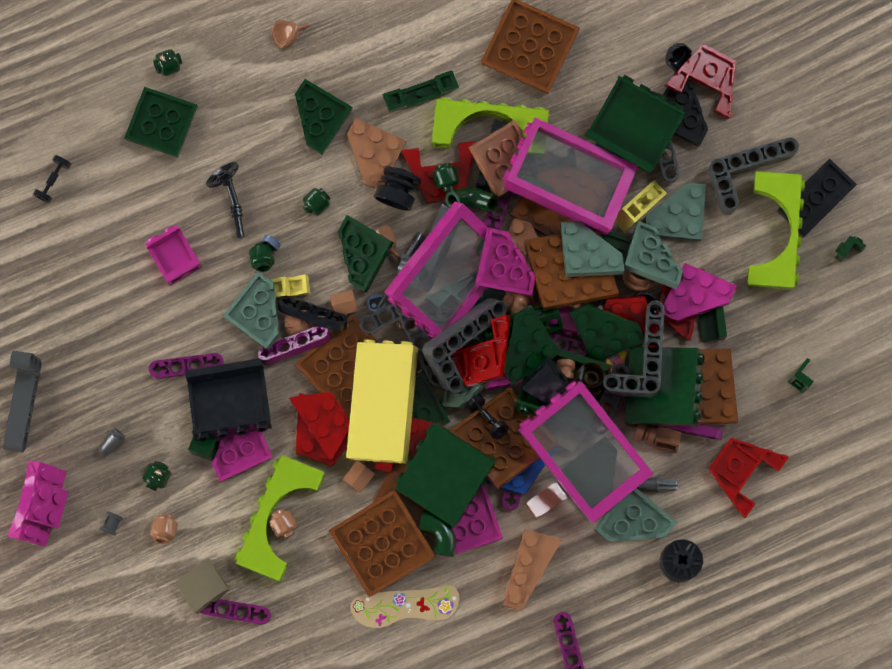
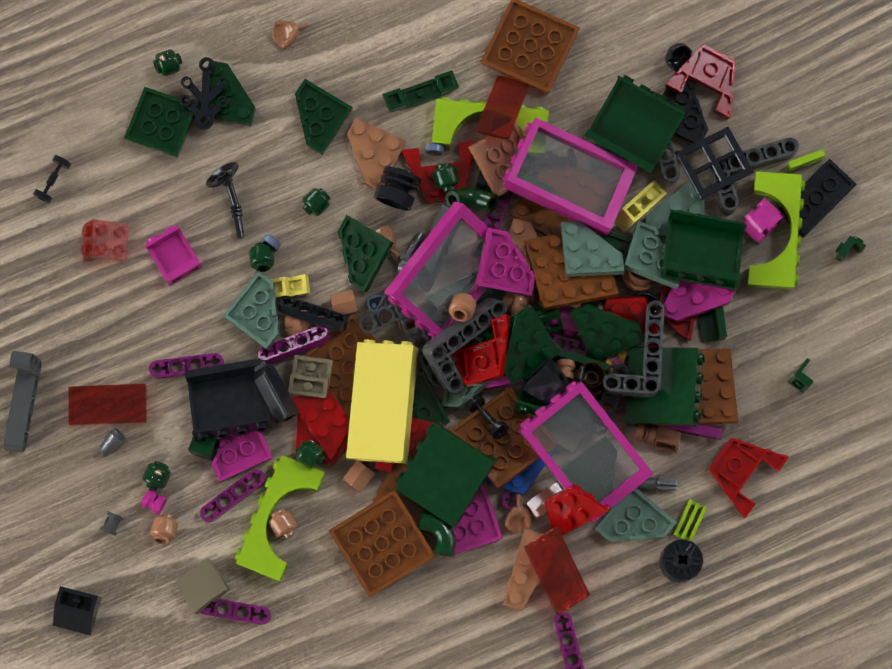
dark pink piece [7,461,69,547] -> none
tan sticker [350,585,459,628] -> none
none -> black slope [53,586,102,636]
none -> clear red tile [68,384,147,426]
none -> clear red bracket [81,219,128,262]
none -> dark pink wheel [141,489,167,515]
none -> black plant [180,57,230,130]
none -> dark green plate [197,61,256,126]
none -> magenta beam [200,469,265,523]
none -> black piece [254,360,299,424]
none -> dark tan slope [288,355,334,398]
none -> dark green head [295,440,325,469]
none -> sand blue tile [426,143,445,156]
none -> nougat head [449,293,476,322]
none -> clear red piece [477,76,529,140]
none -> nougat piece [505,494,532,533]
none -> clear red tile [524,527,590,615]
none -> red wing [544,483,611,538]
none -> dark green panel [661,209,746,291]
none -> lime tile [673,499,707,541]
none -> black window [675,127,754,200]
none -> dark pink brick [743,198,785,244]
none -> lime tile [785,149,826,173]

